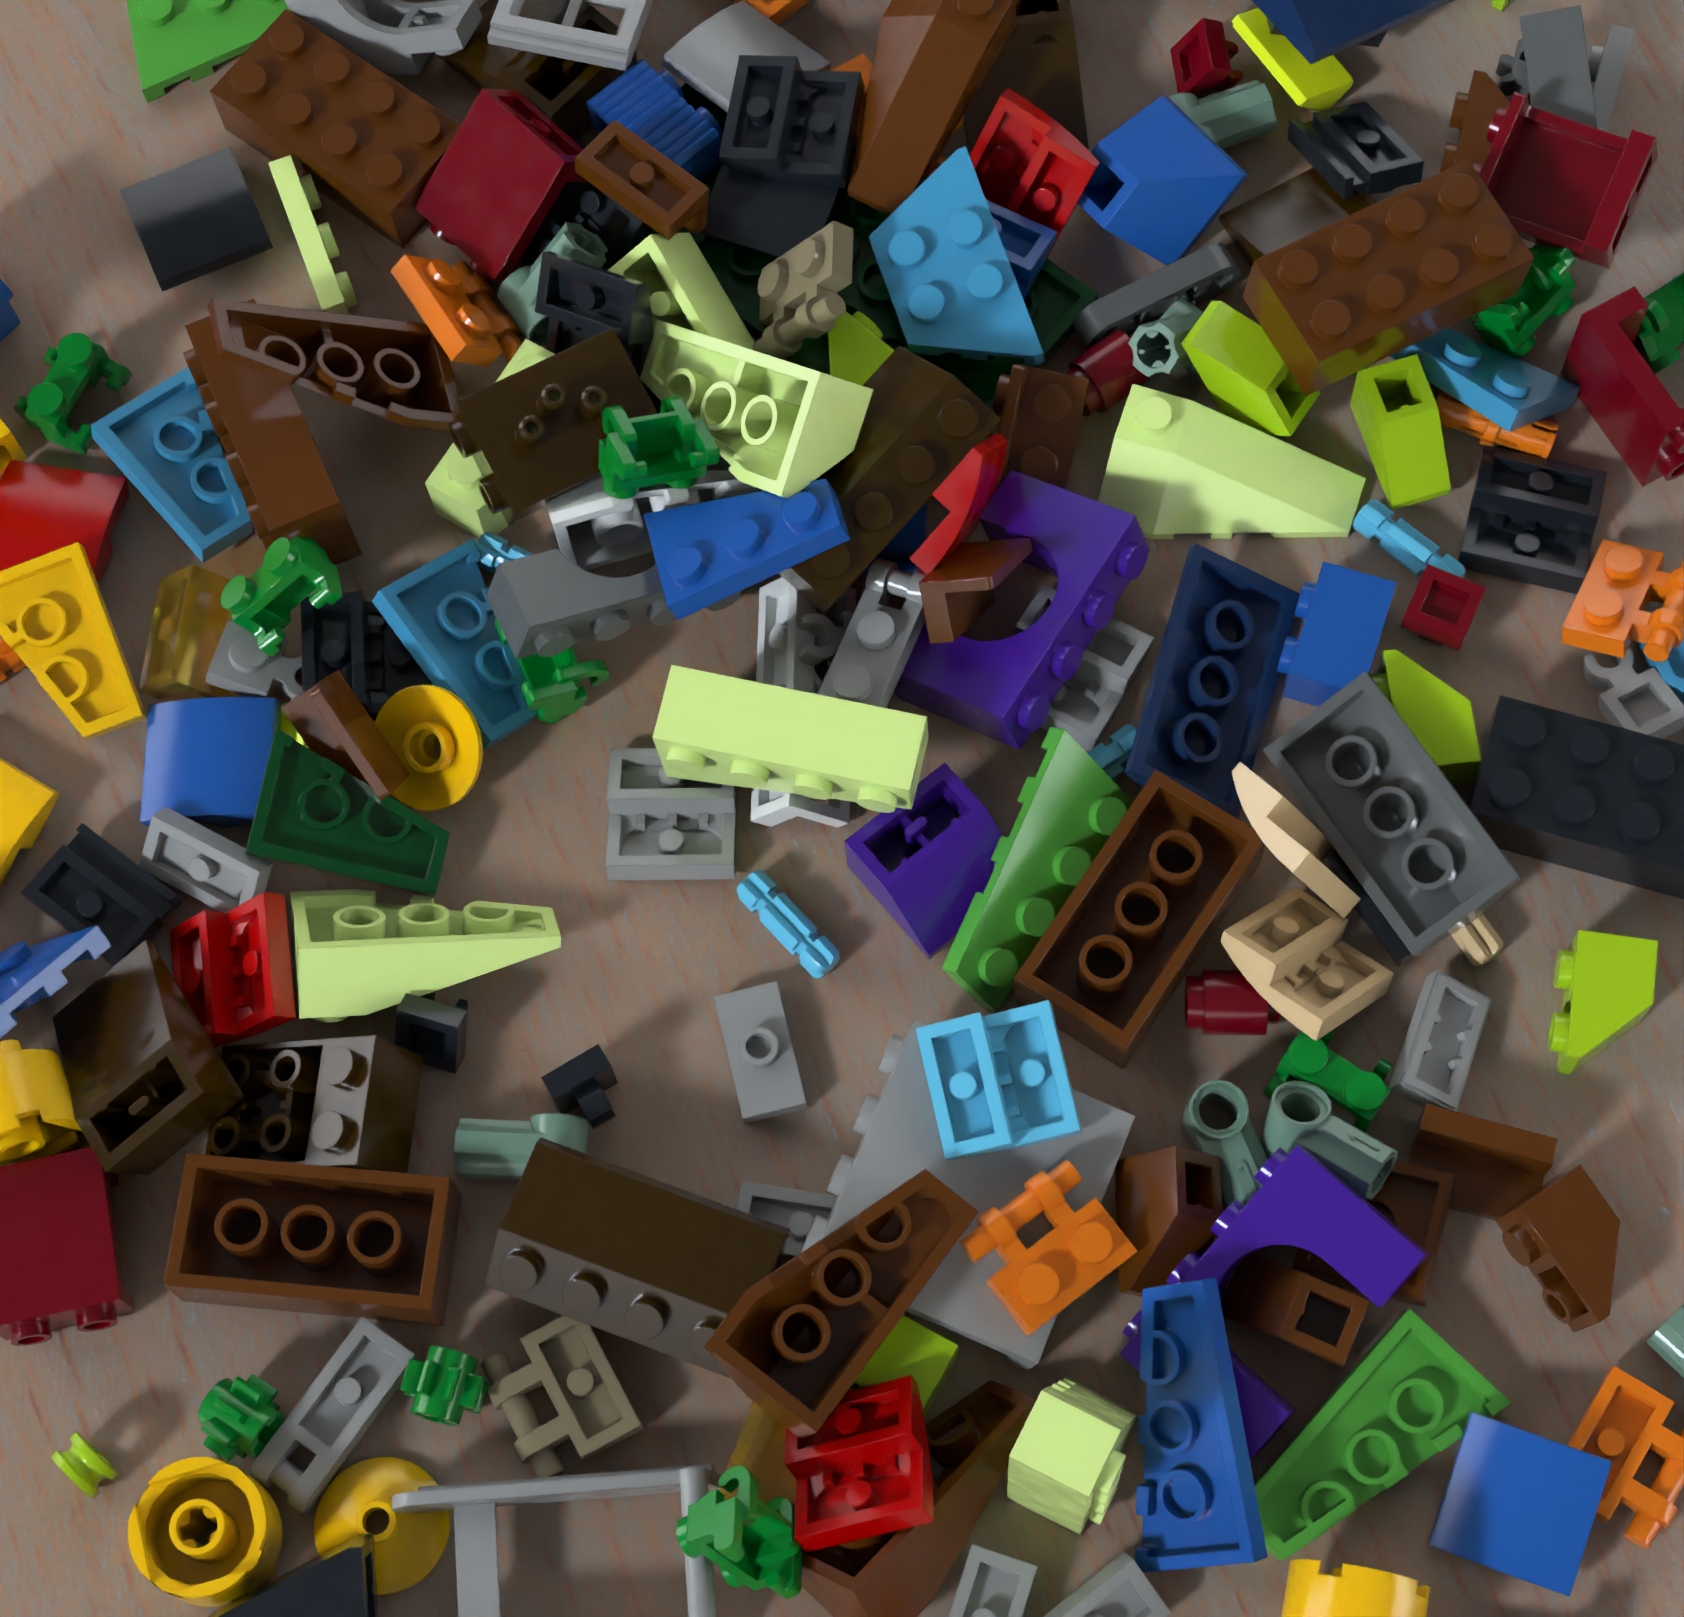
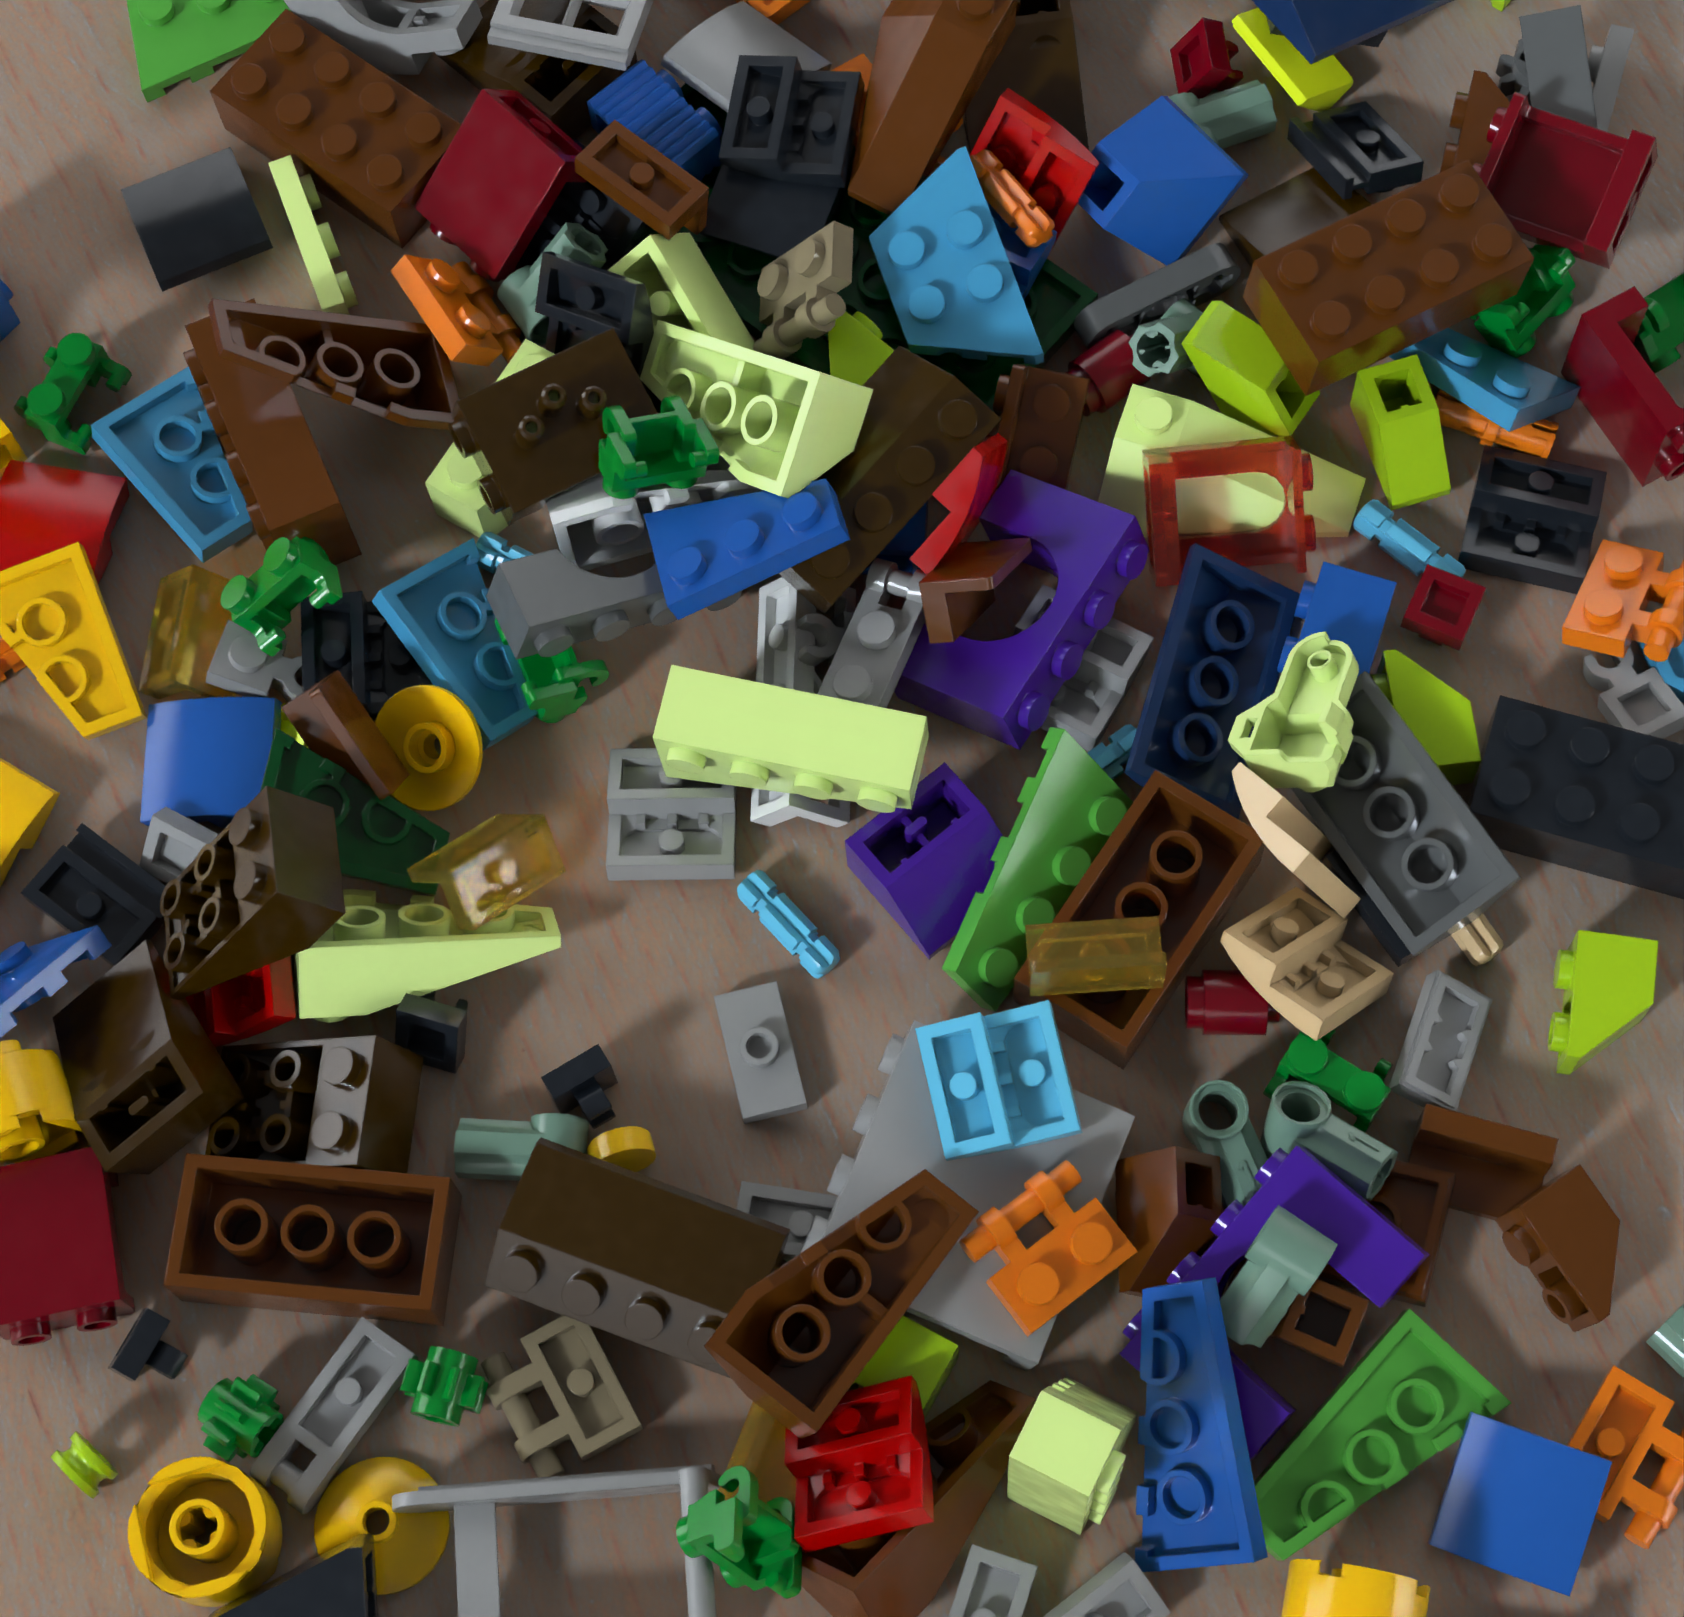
none -> black tile [108,1308,188,1381]
none -> dark brown slope [160,786,346,1000]
none -> clear yellow panel [407,814,566,930]
none -> yellow tile [587,1126,656,1172]
none -> orange axle [970,149,1055,248]
none -> clear yellow panel [1025,916,1167,996]
none -> clear red panel [1142,435,1316,587]
none -> sand green piece [1220,1205,1338,1348]
none -> yellowish green piece [1227,631,1359,792]

